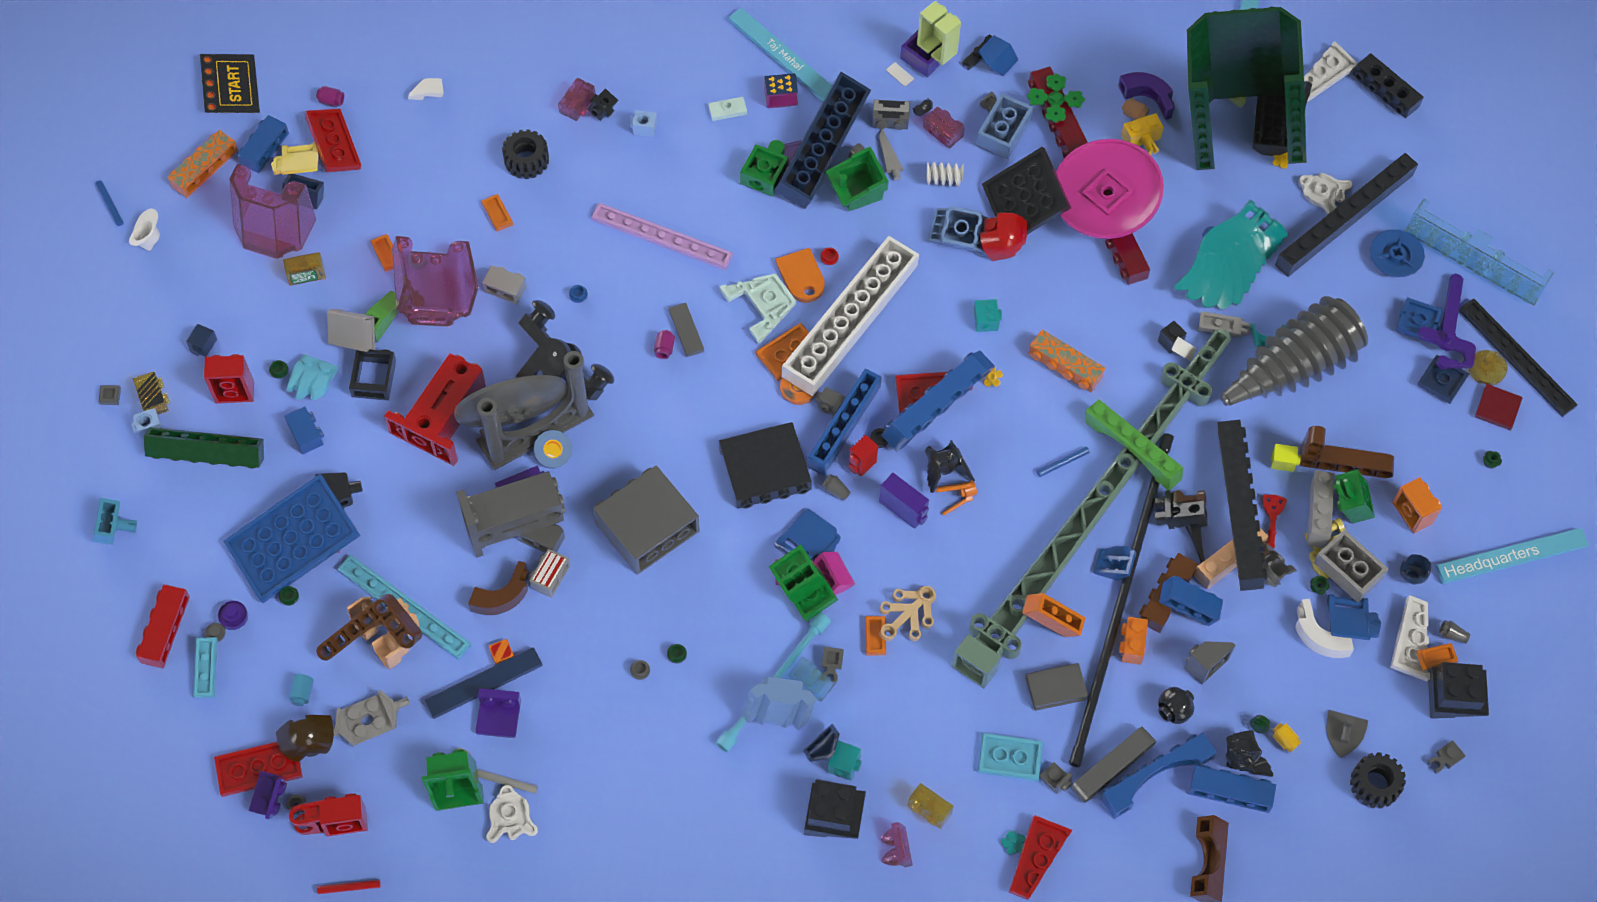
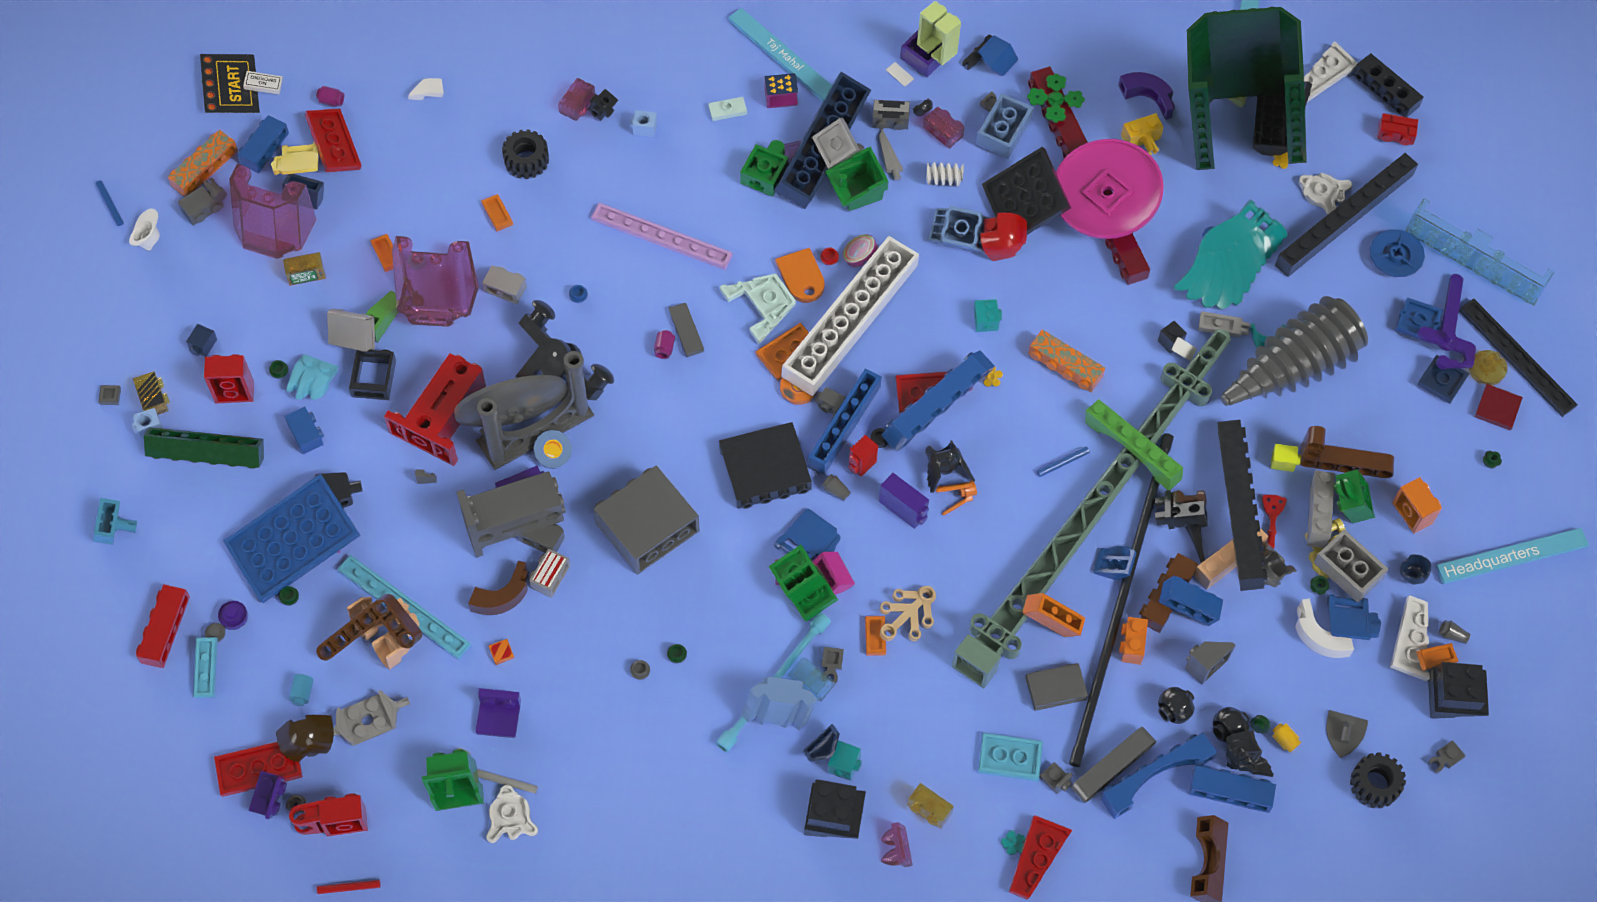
dark blue tile [425,647,543,719] -> none
medium nougat brick [1122,98,1150,120] -> none
none -> dark grey hinge [178,178,227,226]
none -> white tile [243,71,283,95]
none -> dark grey tile [415,469,437,484]
none -> light grey bracket [812,118,860,169]
none -> tile [843,234,878,267]
none -> black plant [1213,707,1249,743]
none -> red brick [1377,113,1419,146]

